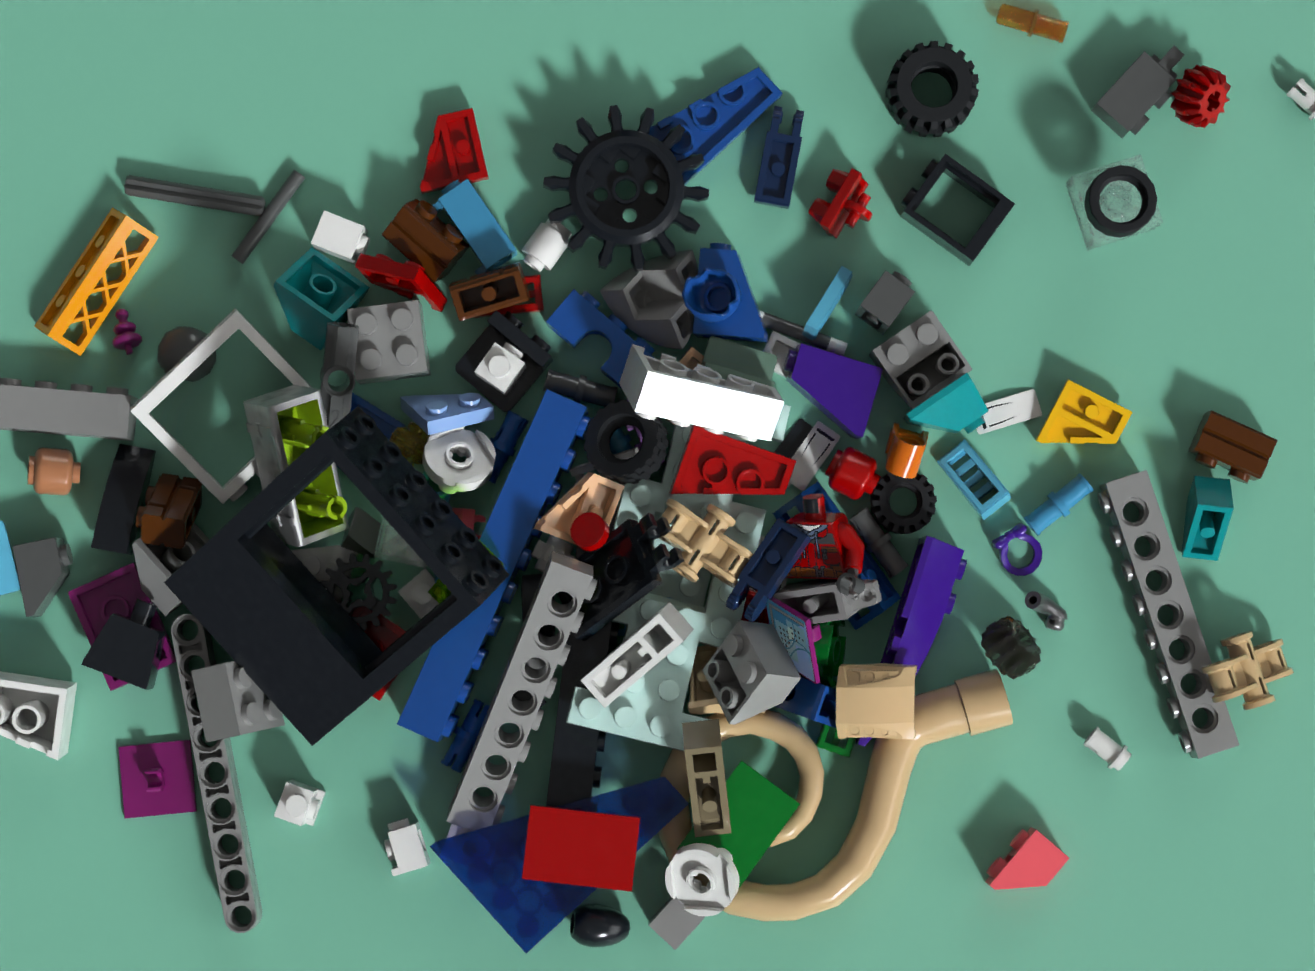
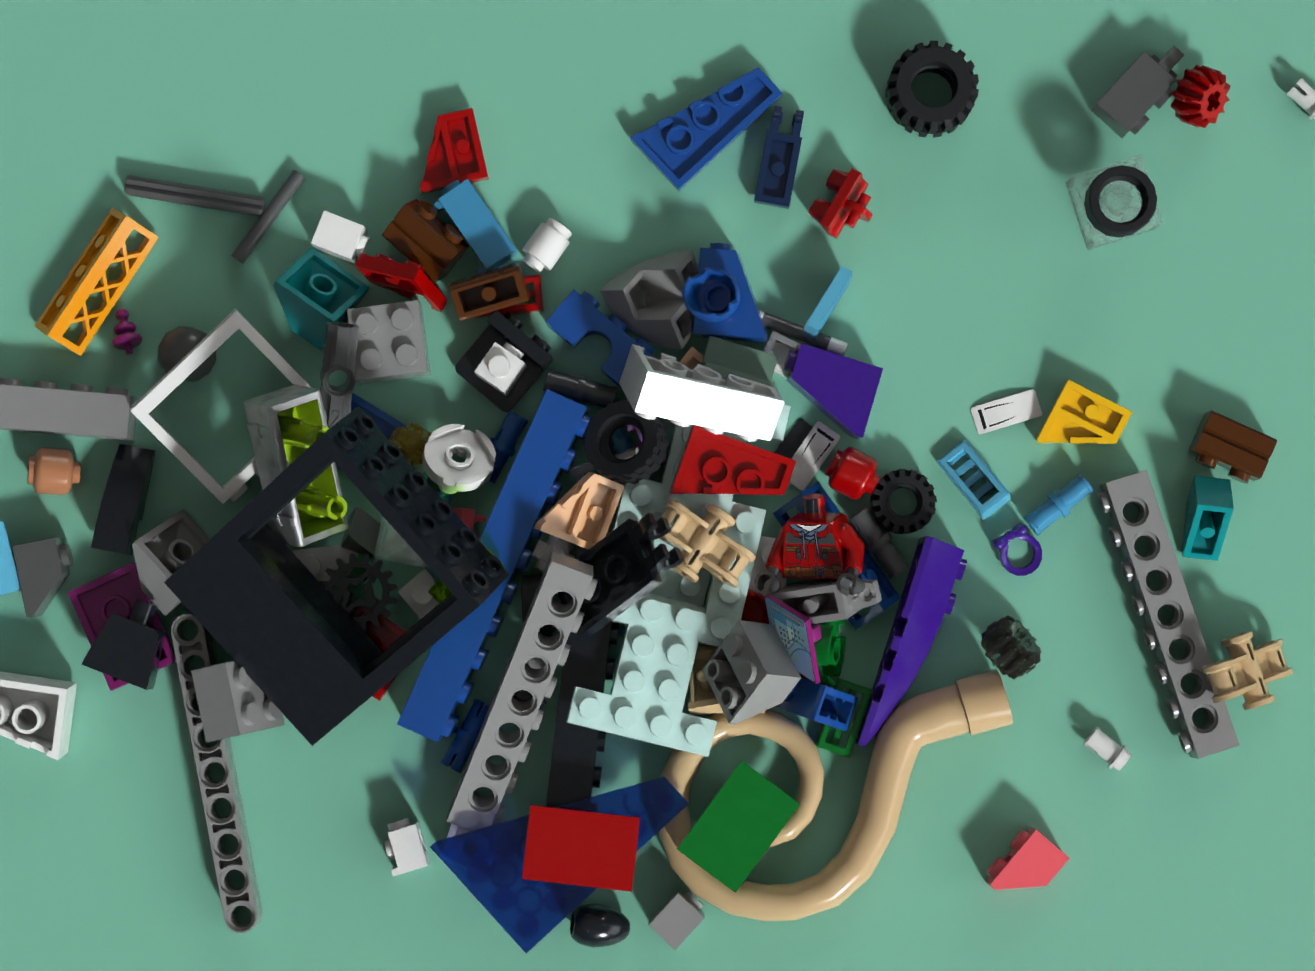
magenta piece [118,739,197,819] -> none
reddish brown brick [136,473,202,549] -> none
white brick [274,779,326,826] -> none
light blue wing [400,393,494,435] -> none
black gear [543,105,709,272] -> none
red tile [570,512,609,551] -> none
white slope [580,602,694,708] -> none
white plate [665,843,740,916] -> none
dark tan slope [682,719,732,837] -> none
dark blue hinge [726,518,811,622] -> none
tan slope [836,663,917,739] -> none
dark grey brick [855,271,915,335] -> none
light grey slope [869,310,972,410] -> none
orange piece [885,423,929,479] -> none
black window [900,154,1015,266] -> none
teal slope [903,373,989,434] -> none
clear orange axle [996,4,1069,43] -> none
flat silver arm [1025,591,1068,631] -> none

